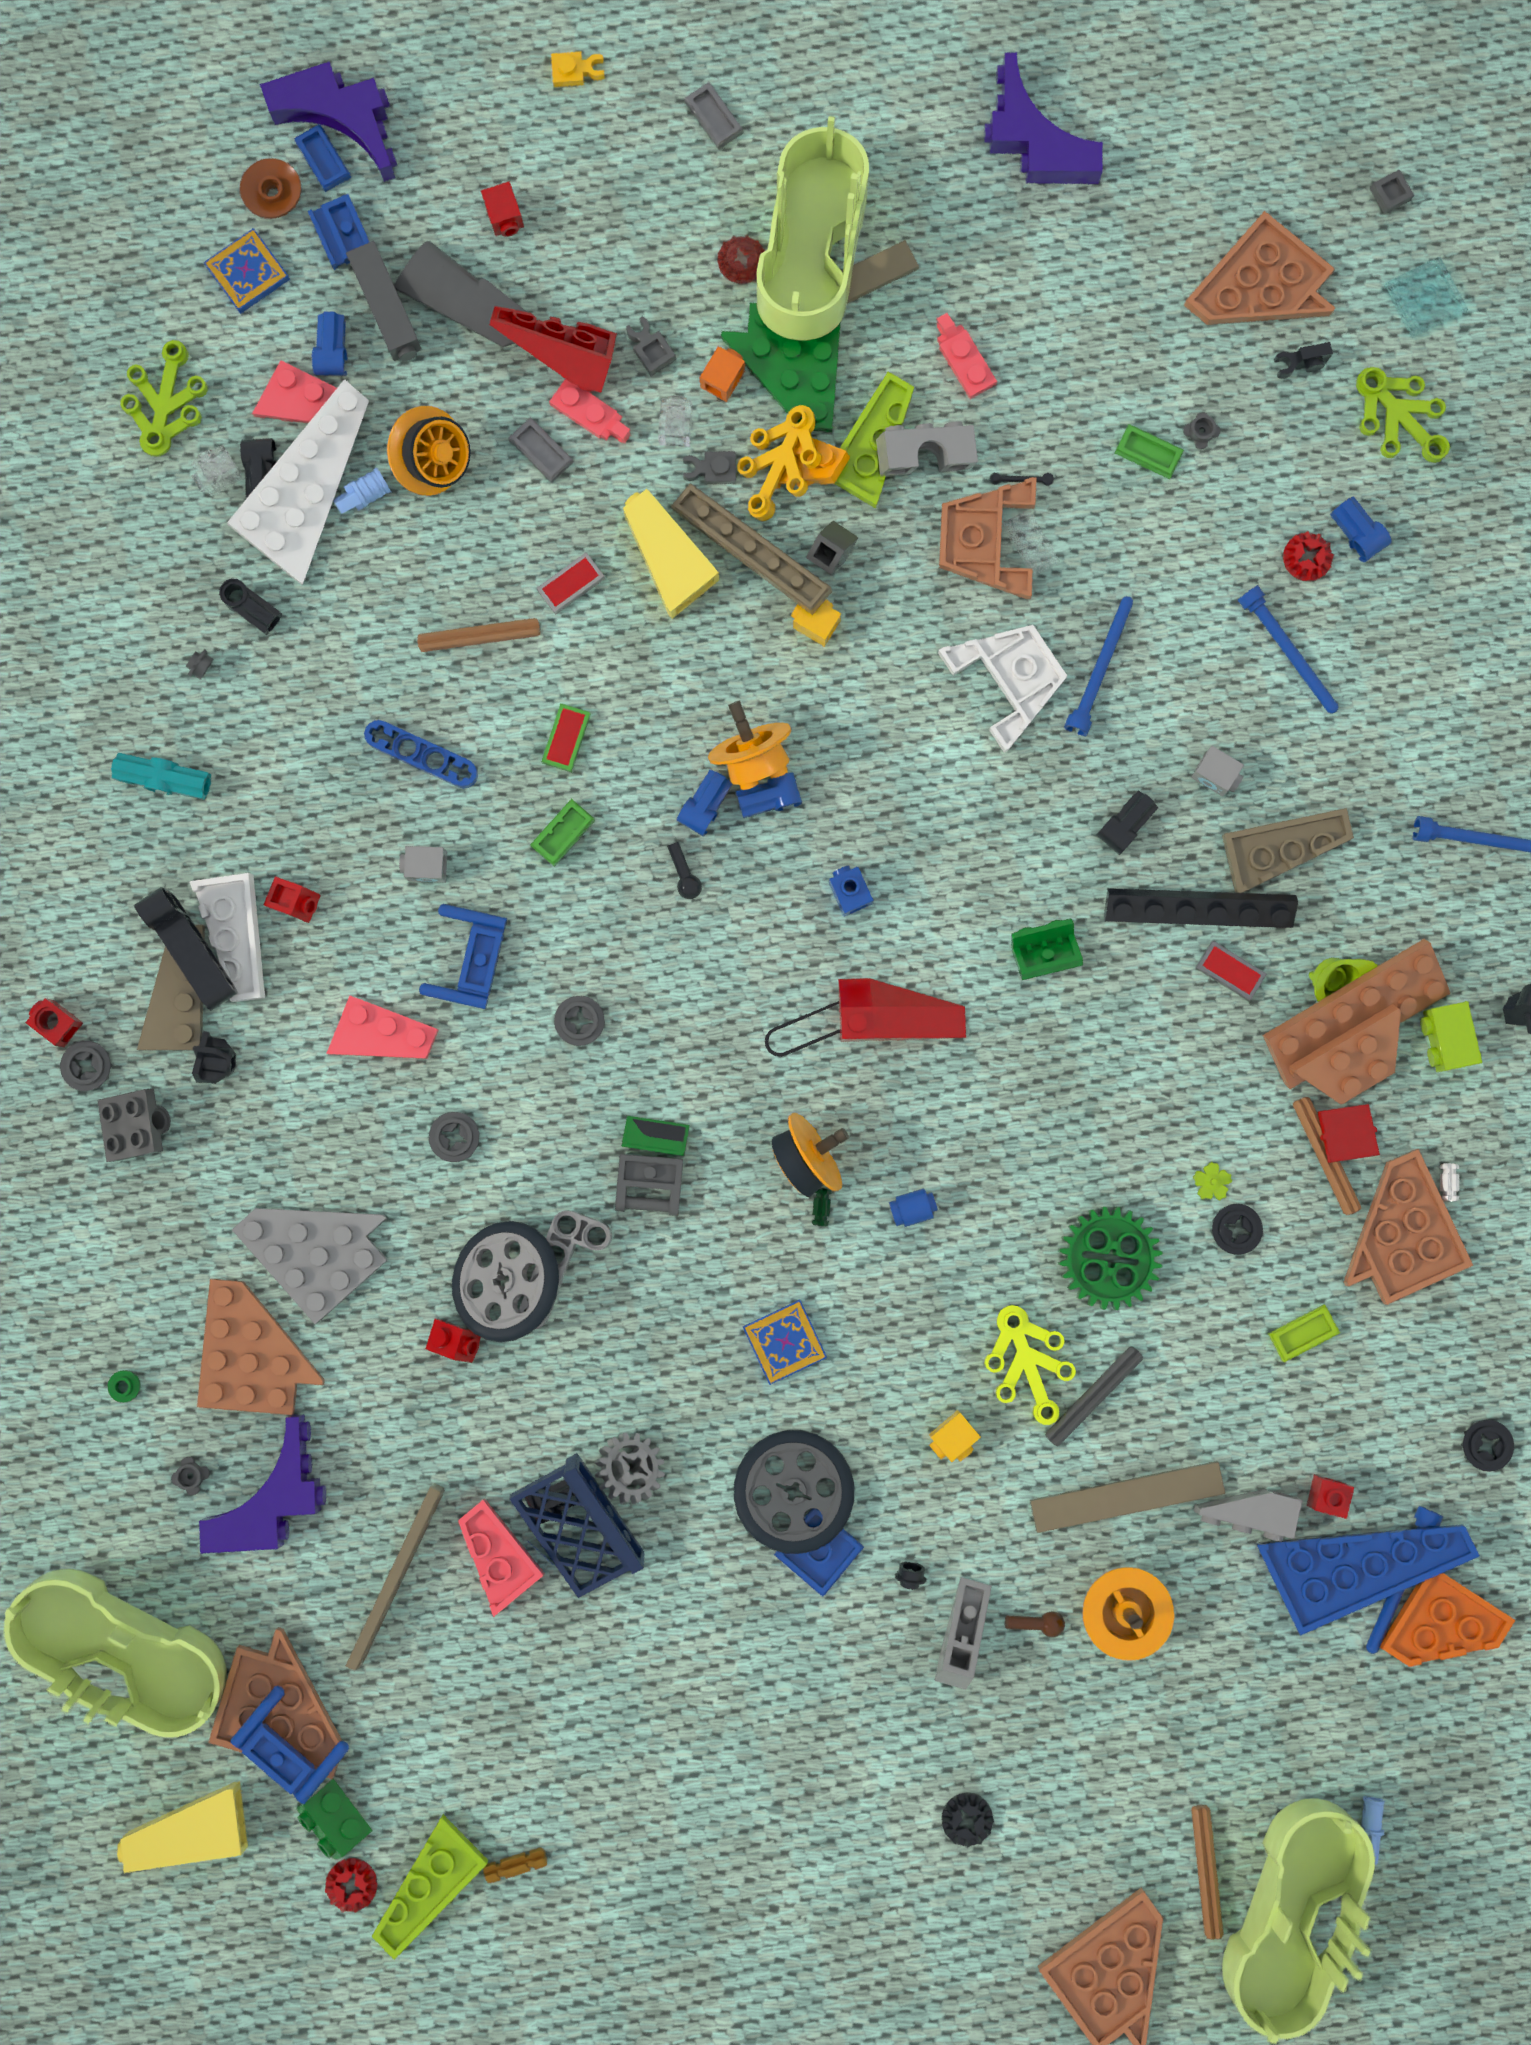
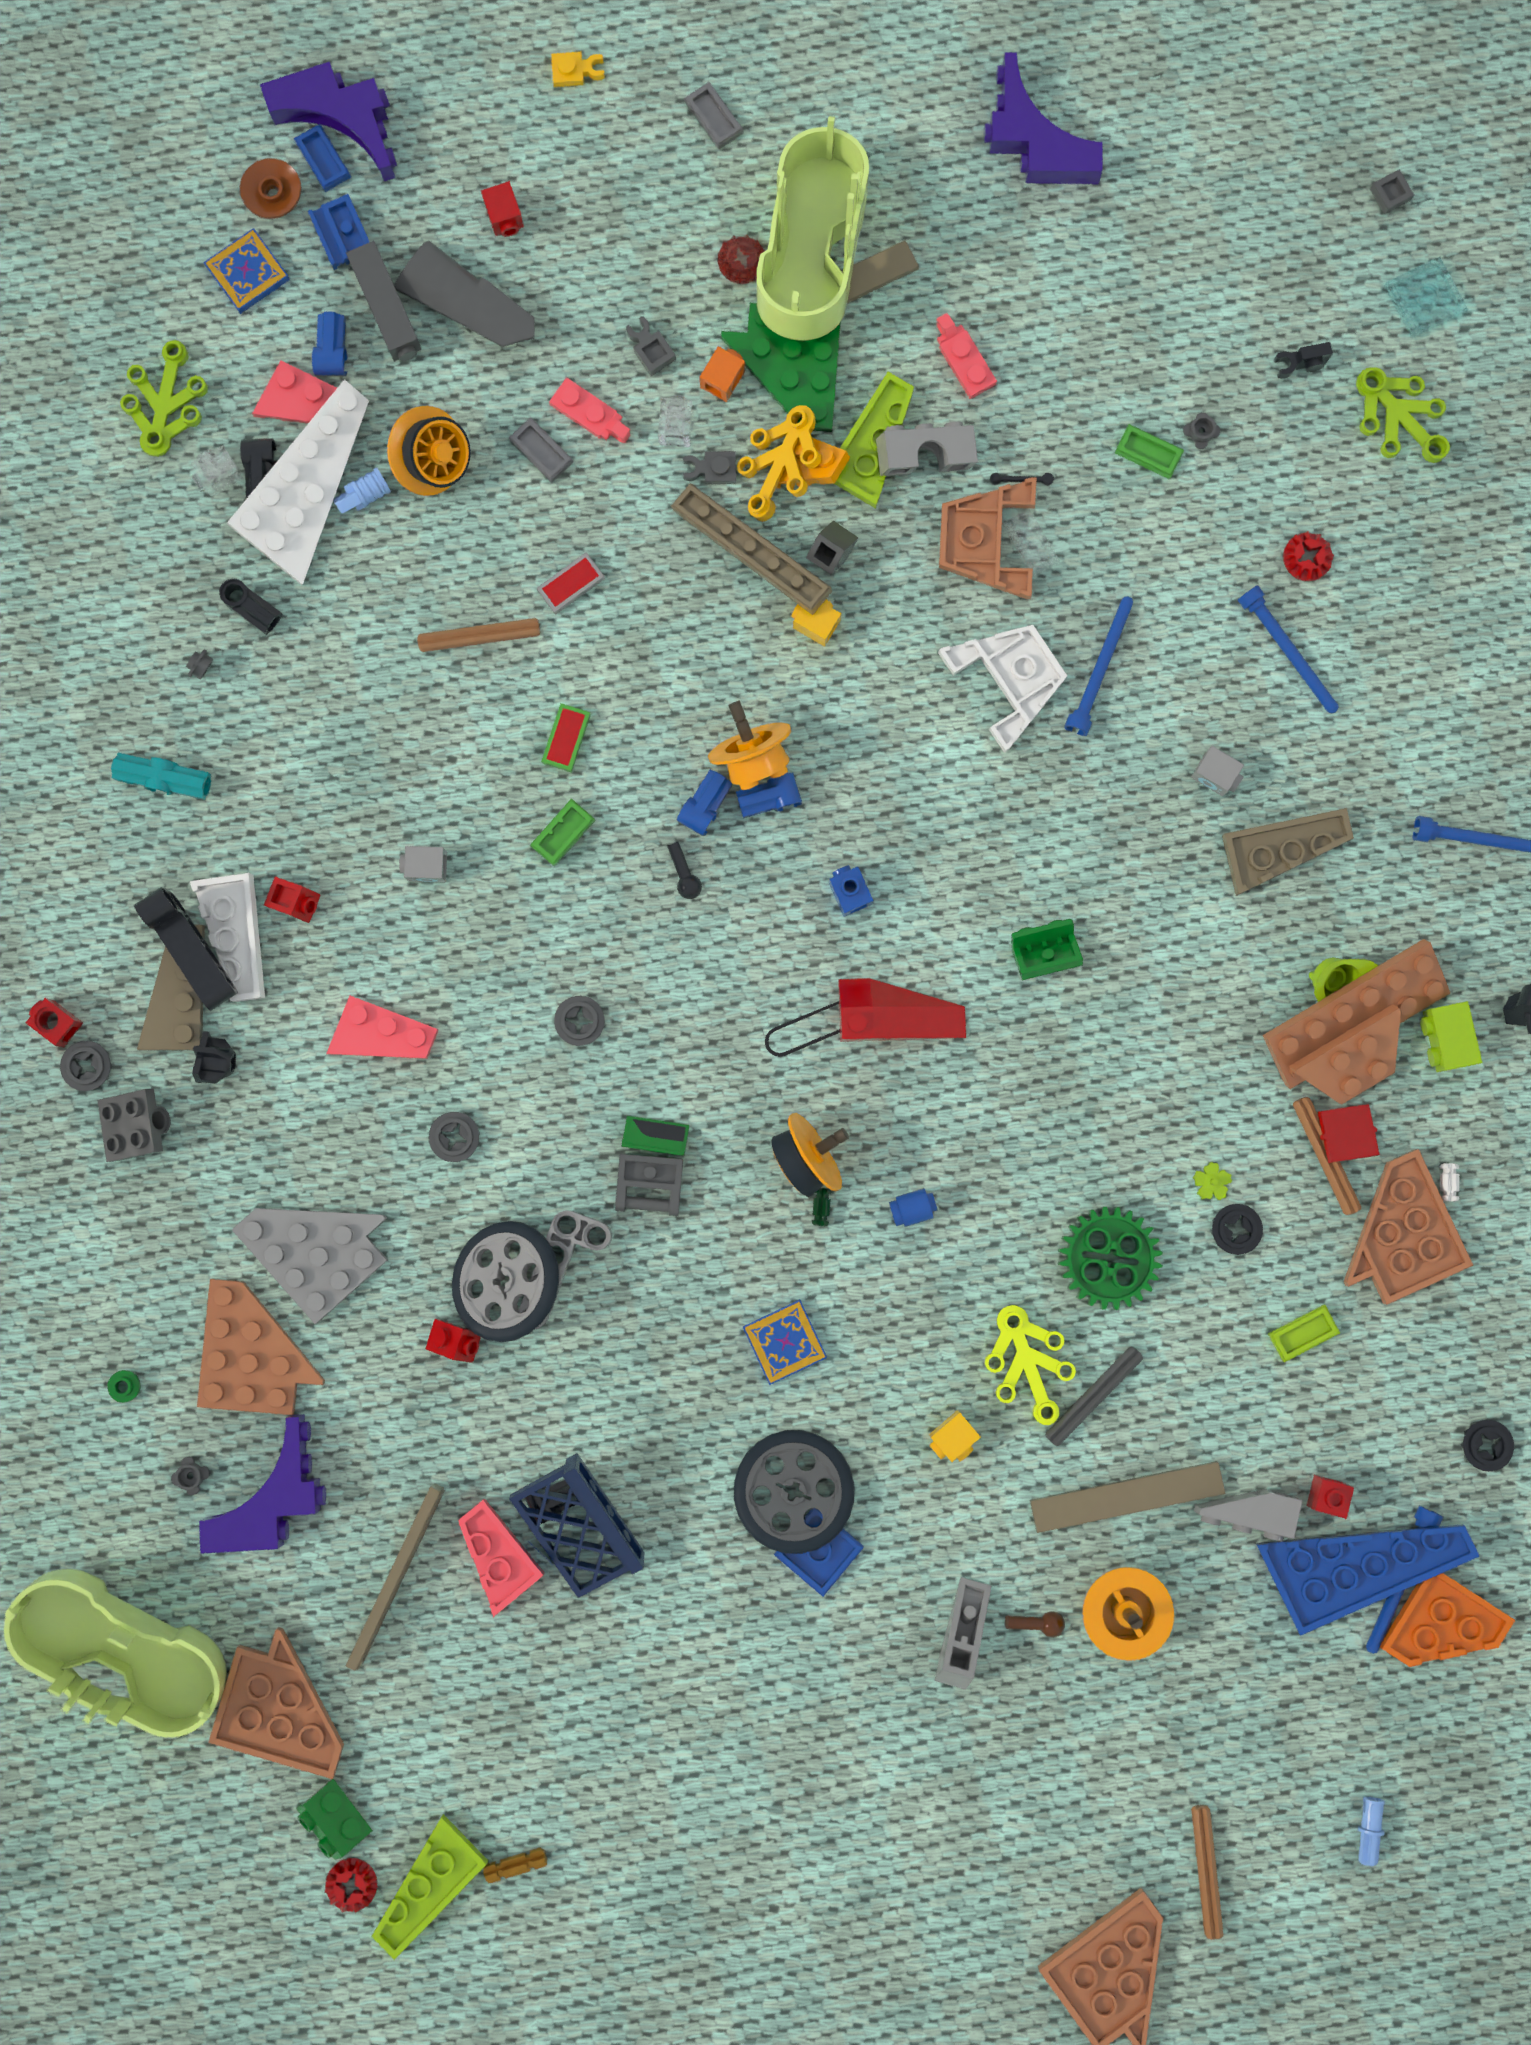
light yellow slope [117,1781,248,1873] -> none
blue plate [230,1686,349,1804] -> none
blue beam [364,720,478,789] -> none
blue plate [419,904,507,1009] -> none
red wedge [489,306,617,393] -> none
light grey gear [594,1433,665,1504] -> none
light yellow slope [623,489,719,619] -> none
black plate [895,1562,927,1589] -> none
black gear [941,1793,994,1848] -> none
black piece [1096,790,1158,855] -> none
black plate [1104,888,1298,928] -> none
nougat wing [1184,211,1335,325] -> none
red tile [1195,941,1267,1001] -> none
yellowish green piece [1222,1798,1375,2044] -> none
blue piece [1330,496,1392,562] -> none

